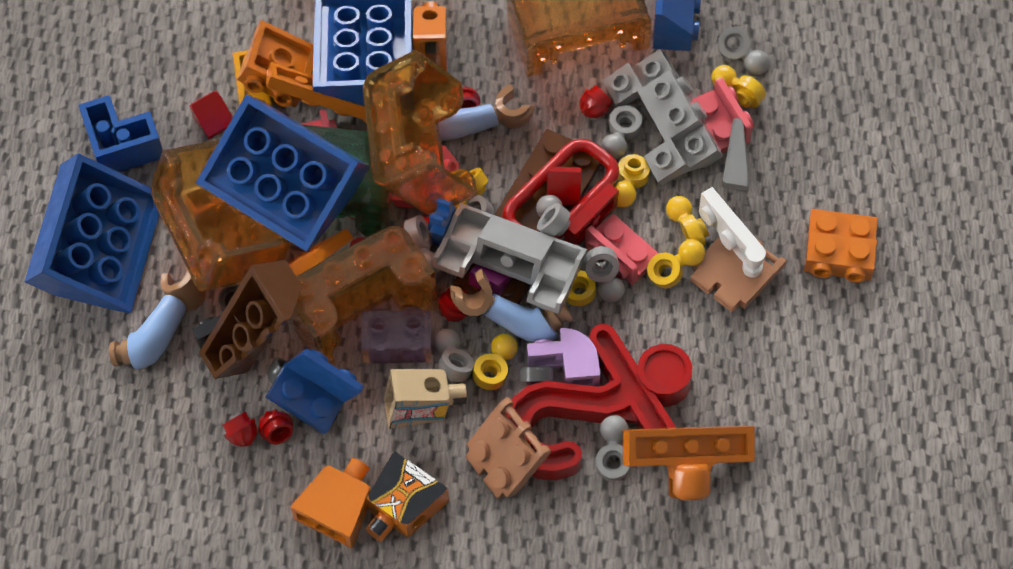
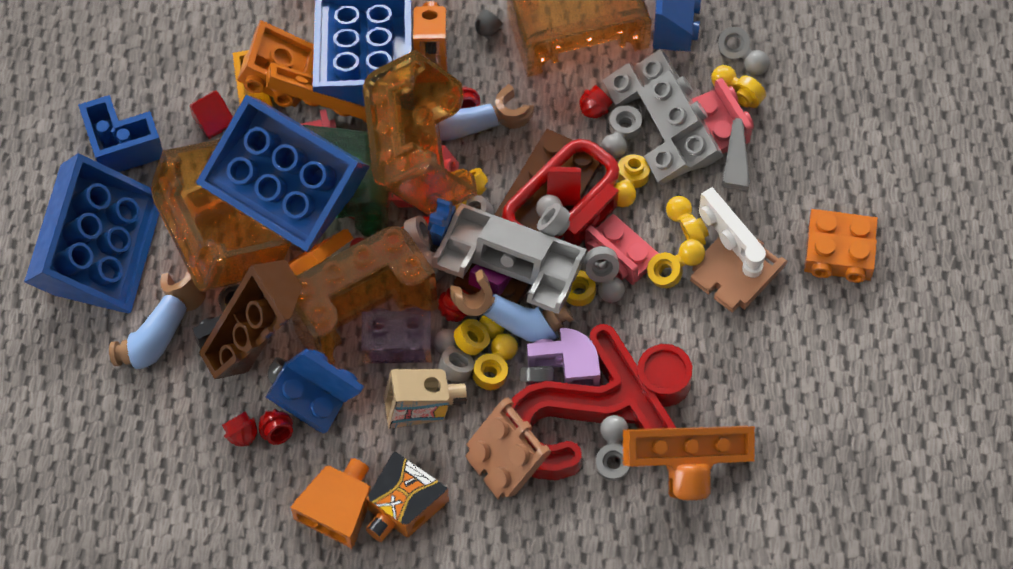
none -> yellow plate [454,315,505,355]
none -> dark grey hinge [475,9,503,37]

